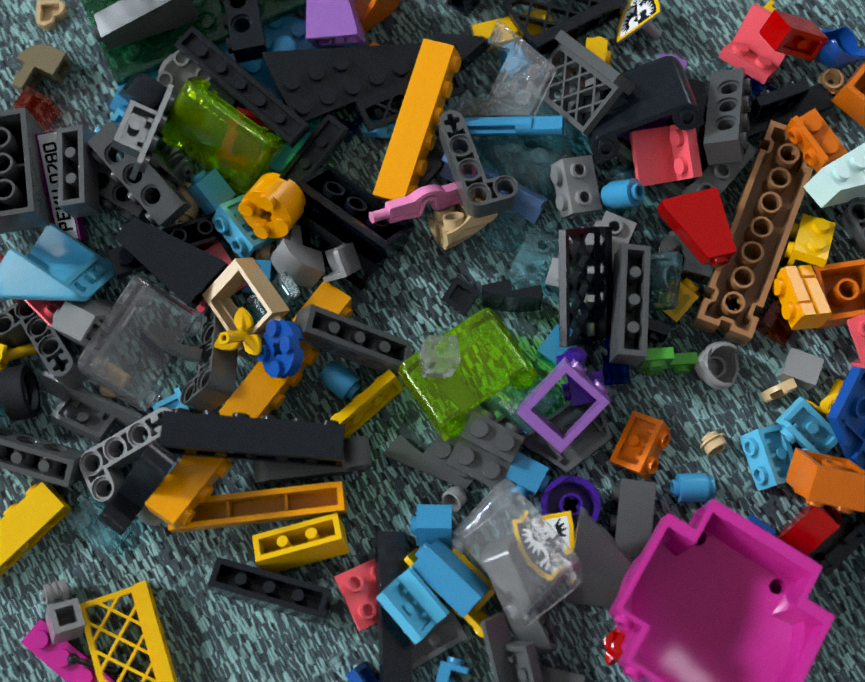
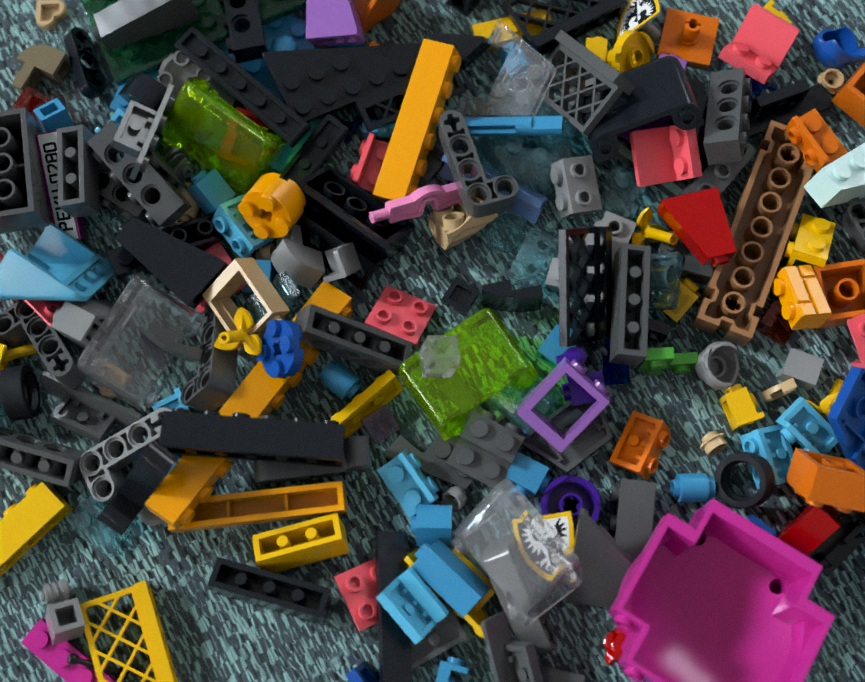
dark azure brick [601,178,645,209] -> none
red panel [759,9,829,61] -> none
none -> dark azure brick [33,98,75,132]
none -> black beam [64,27,106,100]
none -> coral bracket [350,132,389,195]
none -> clear purple plate [360,405,401,444]
none -> coral hinge [364,285,437,348]
none -> medium azure bracket [377,450,439,518]
none -> yellow plate [607,30,654,73]
none -> yellow plant [631,207,678,246]
none -> orange tile [656,8,720,70]
none -> black tyre [714,452,775,509]
none -> yellow brick [719,384,765,431]

